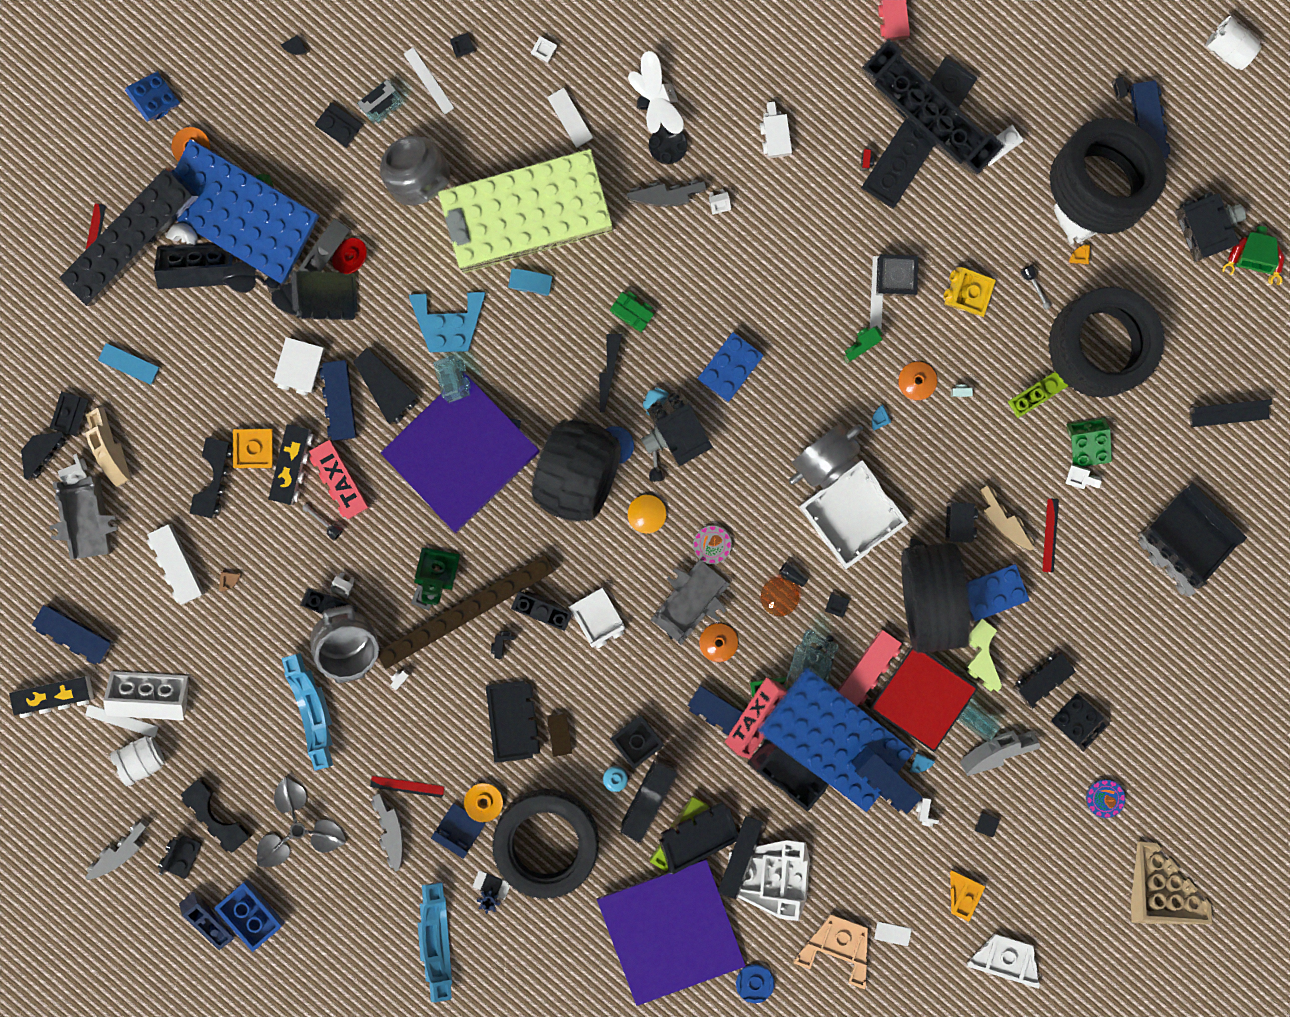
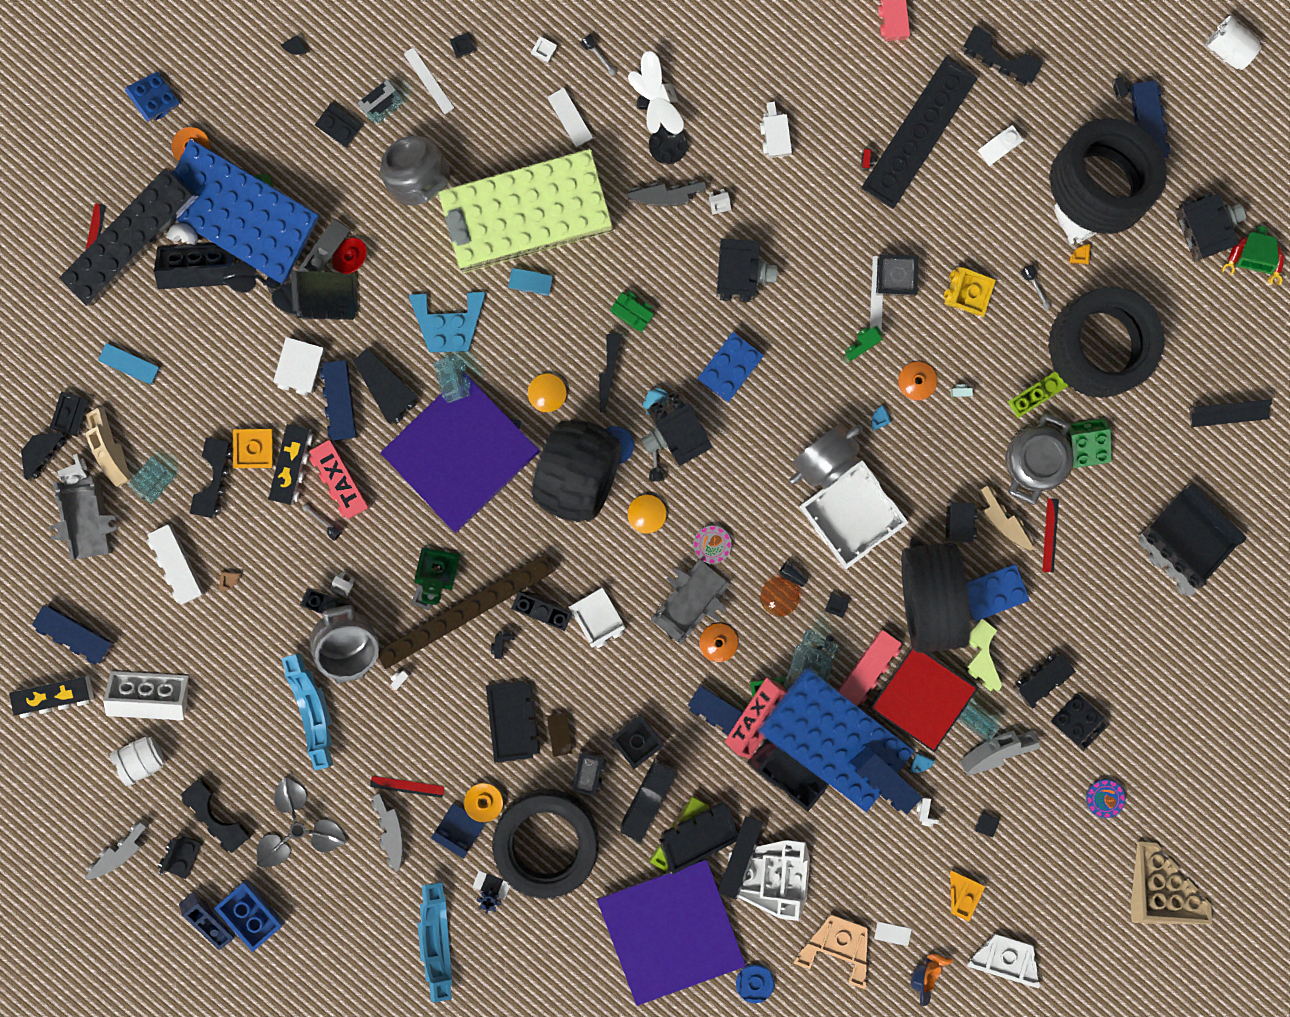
white sticker [85,705,158,737] -> none
medium azure head [603,765,628,792] -> none
black slope [861,38,1005,176] -> none
white plate [1065,464,1102,489] -> none
none -> clear light blue bracket [127,456,175,504]
none -> light orange dish [528,374,567,412]
none -> black piece [572,749,606,796]
none -> hinge [579,33,616,76]
none -> black piece [716,239,777,303]
none -> hair [910,954,953,1006]
none -> black arch [961,26,1043,87]
none -> flat silver piece [1005,413,1074,505]

